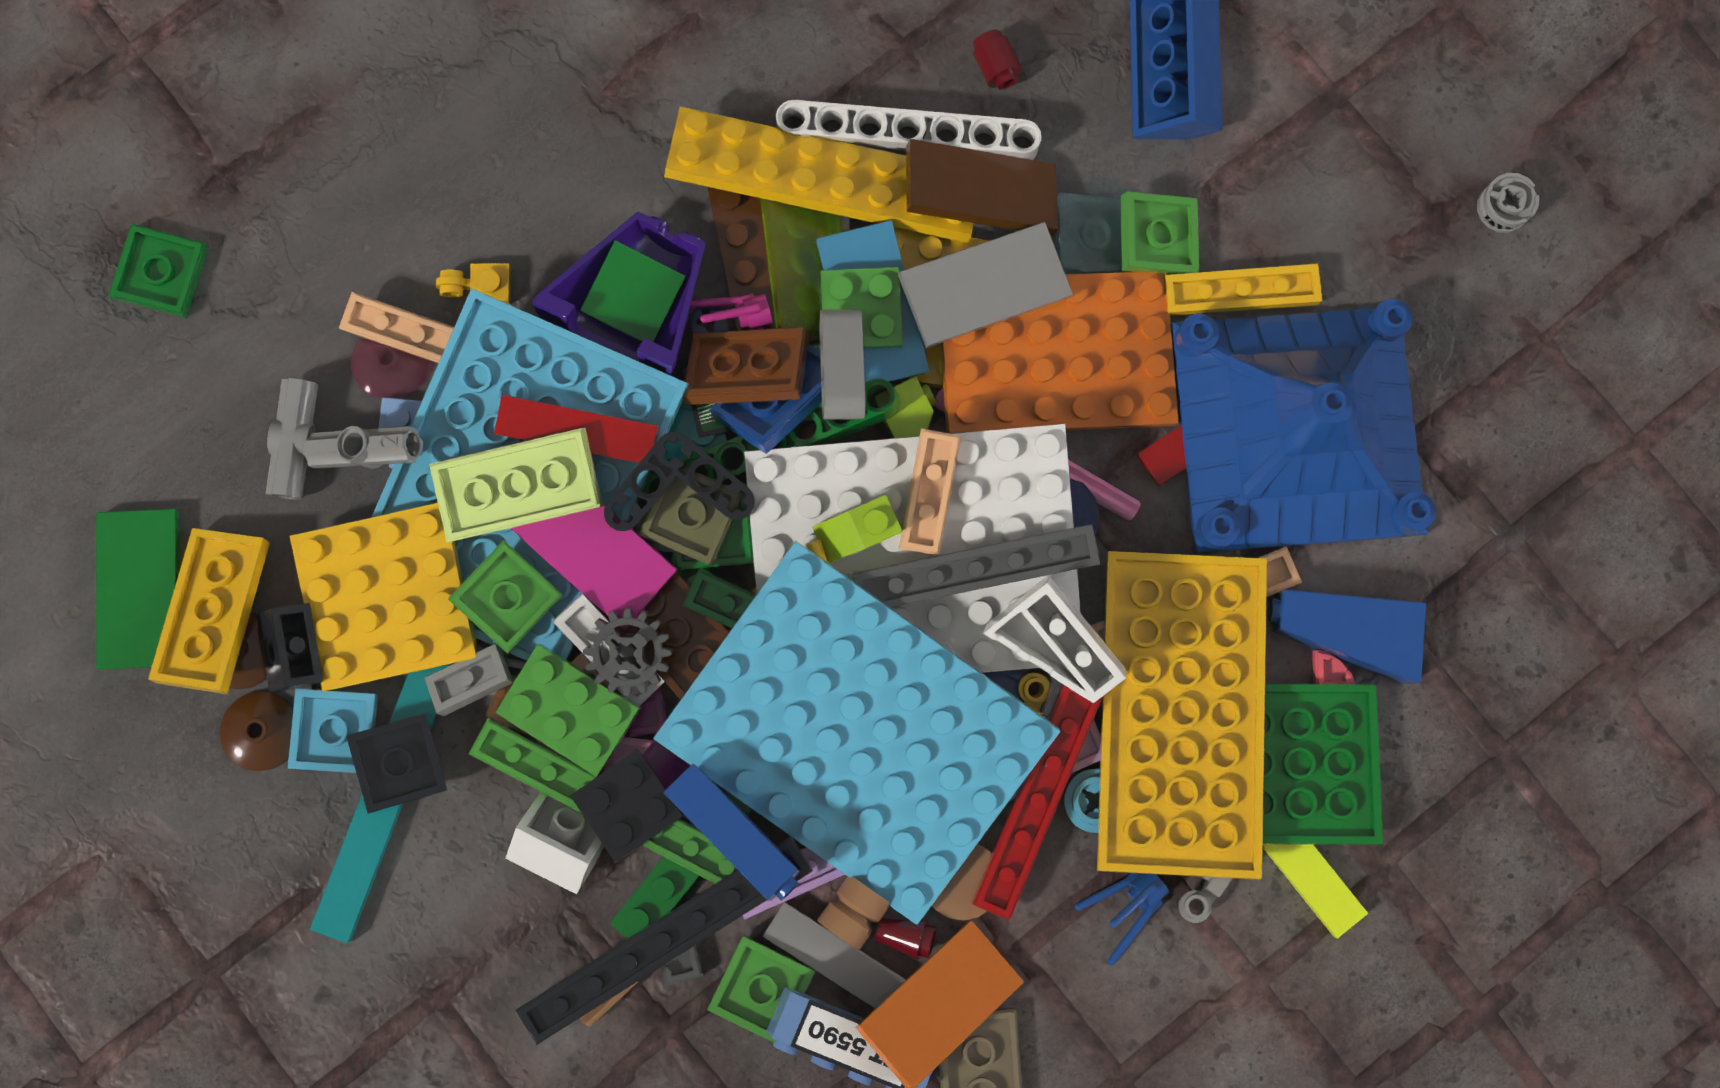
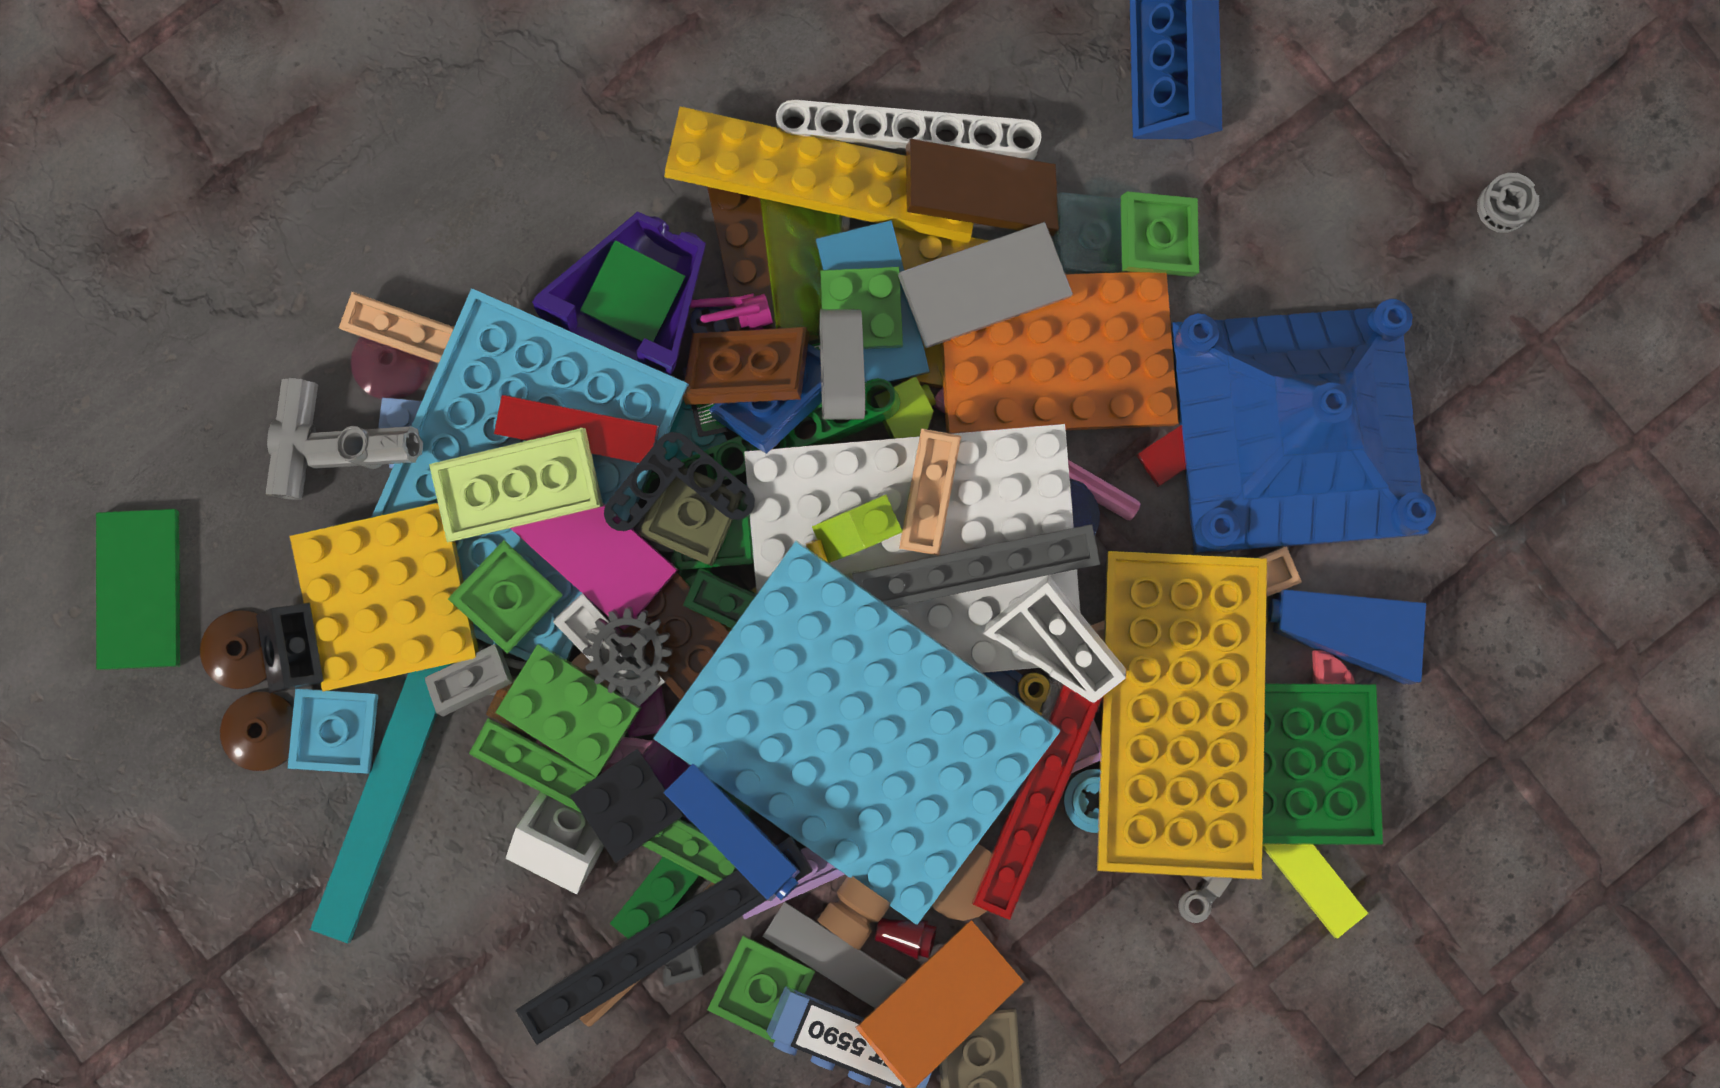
green tile [108,223,209,319] -> none
yellow plate [148,528,270,694] -> none
black plate [346,713,447,814] -> none
yellow plate [436,263,511,305] -> none
dark red brick [973,29,1023,90] -> none
blue plant [1075,873,1169,966] -> none
yellow plate [1164,264,1322,316] -> none

